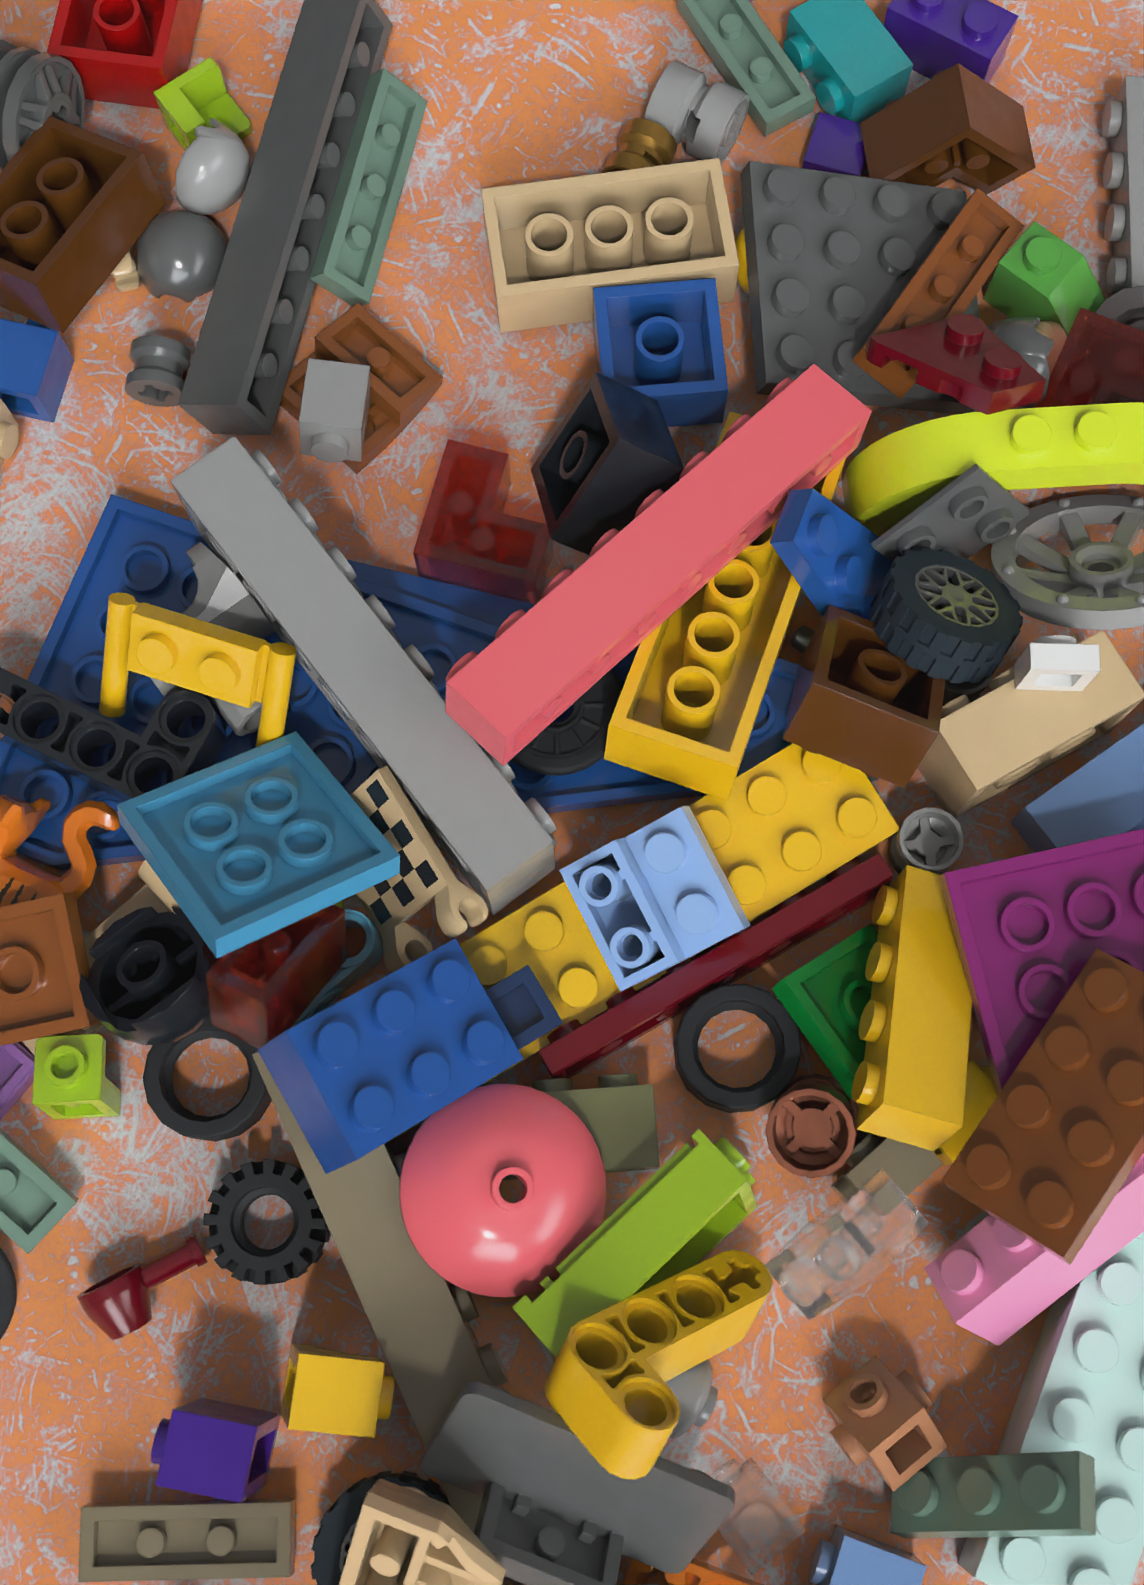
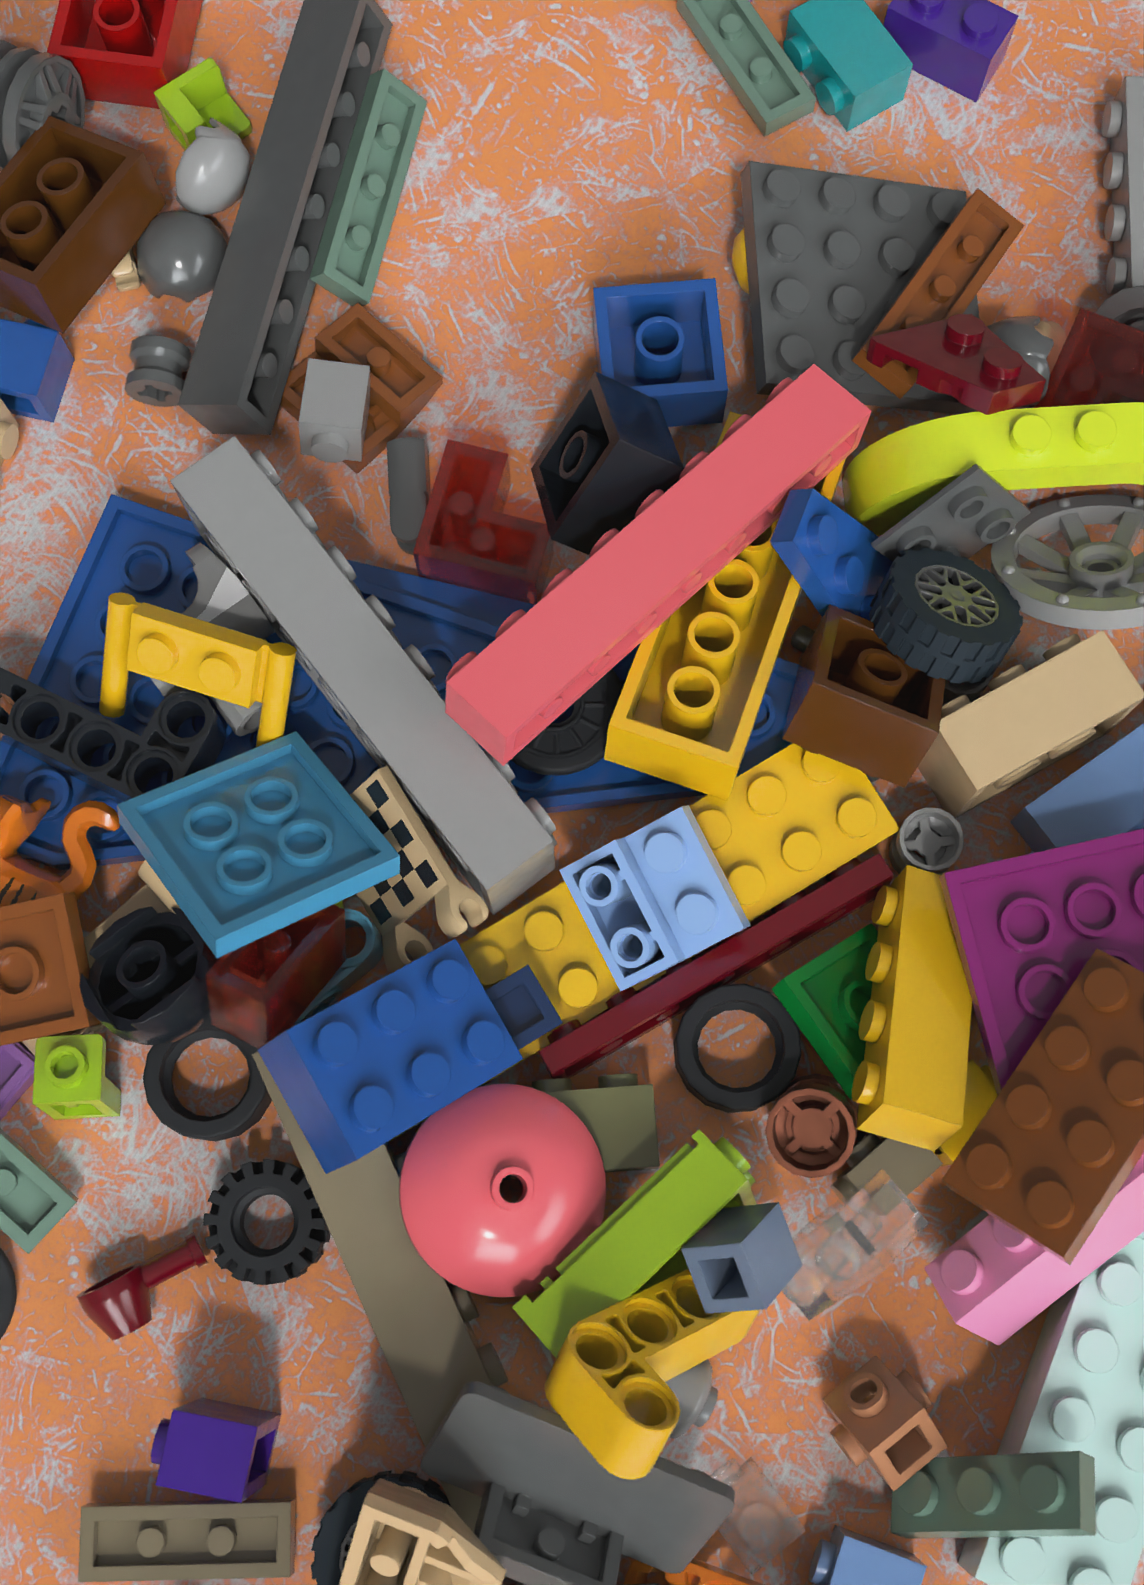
yellow arch [280,1343,394,1438] -> none
tan brick [481,158,739,333] -> none
pearl gold wheel [601,118,677,173] -> none
light grey wheel [644,60,750,165] -> none
dark purple tile [802,112,866,176] -> none
reddish brown brick [860,63,1036,195] -> none
bright green slope [983,221,1106,367] -> none
white plate [1015,635,1100,691] -> none
none -> dark grey bar [387,437,433,555]
none -> sand blue brick [681,1202,802,1314]

